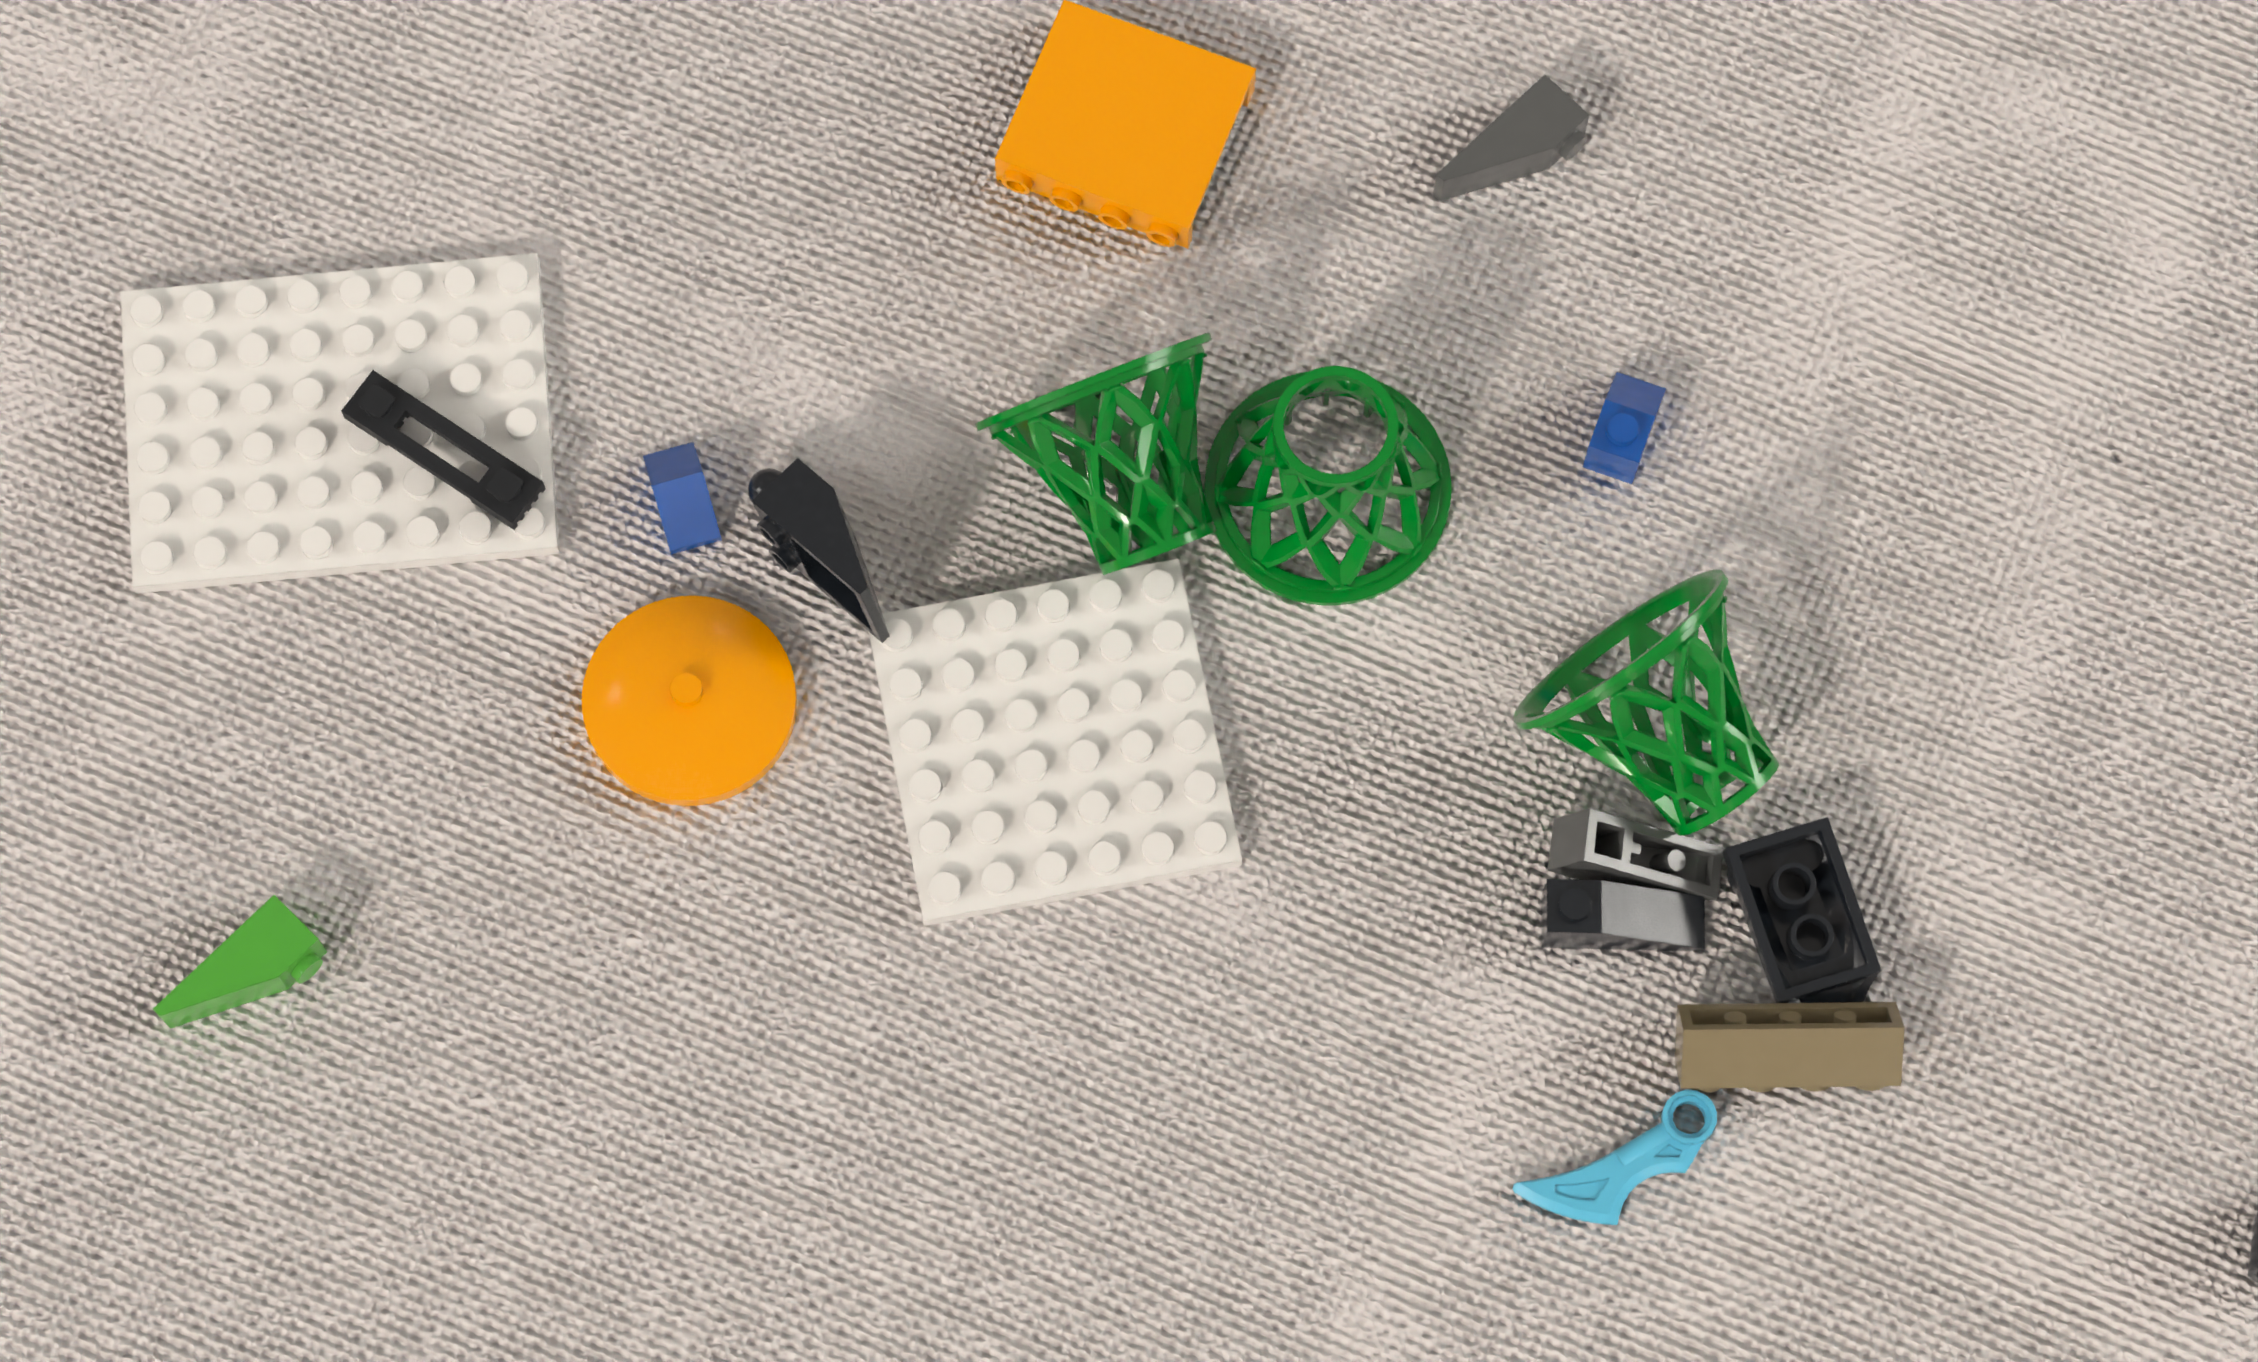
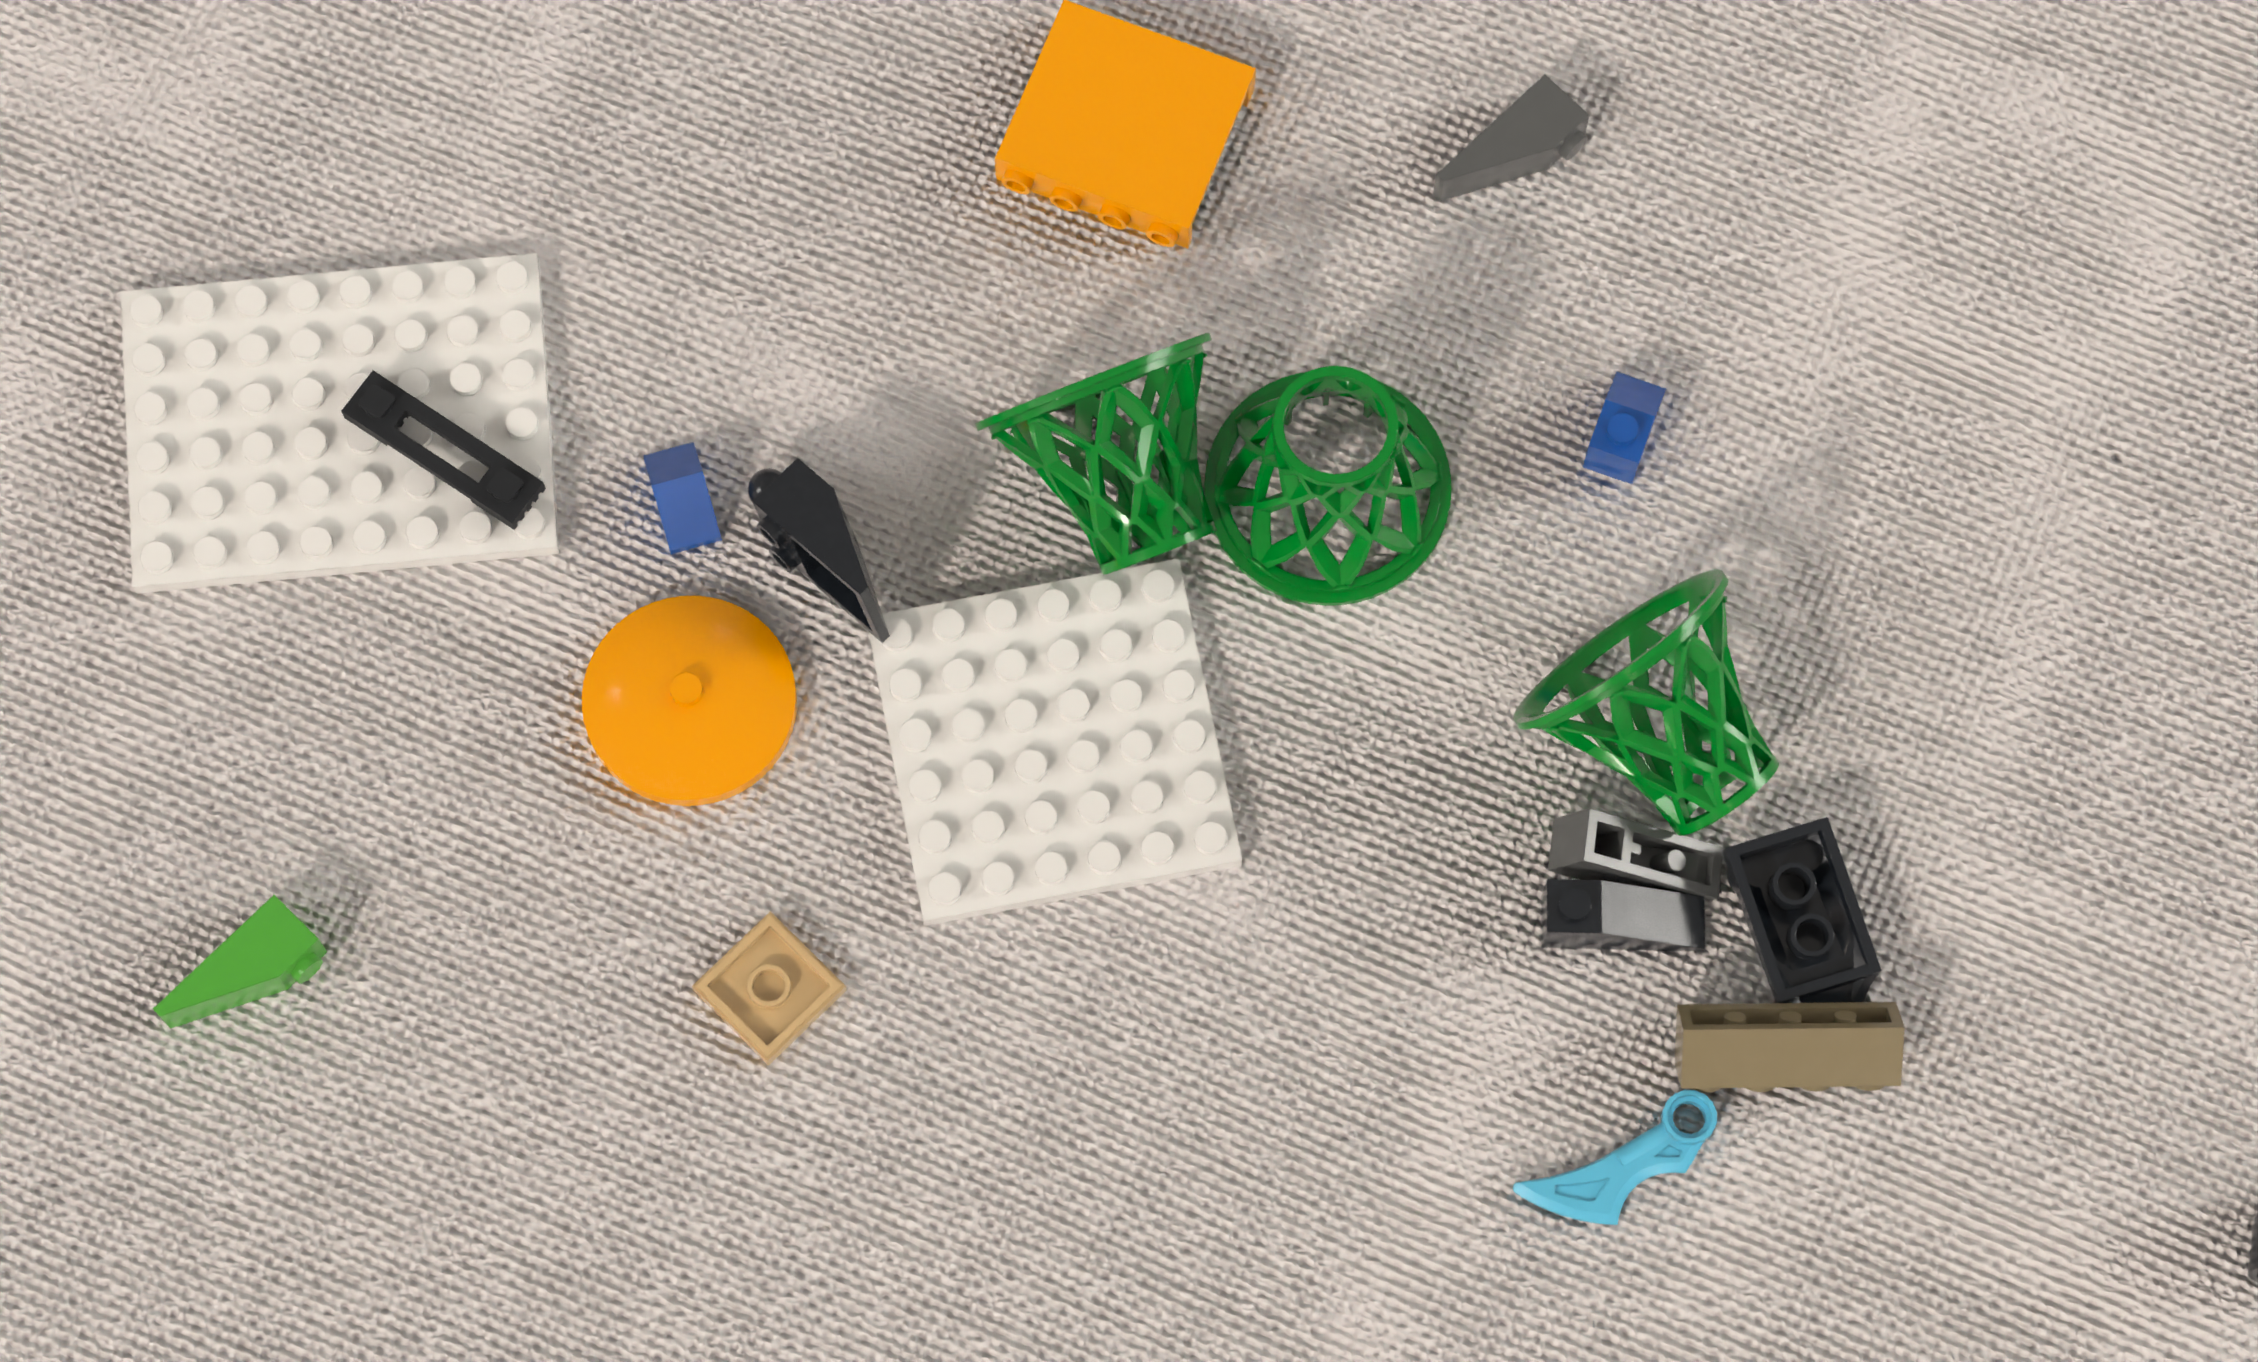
none -> tan tile [692,911,847,1066]

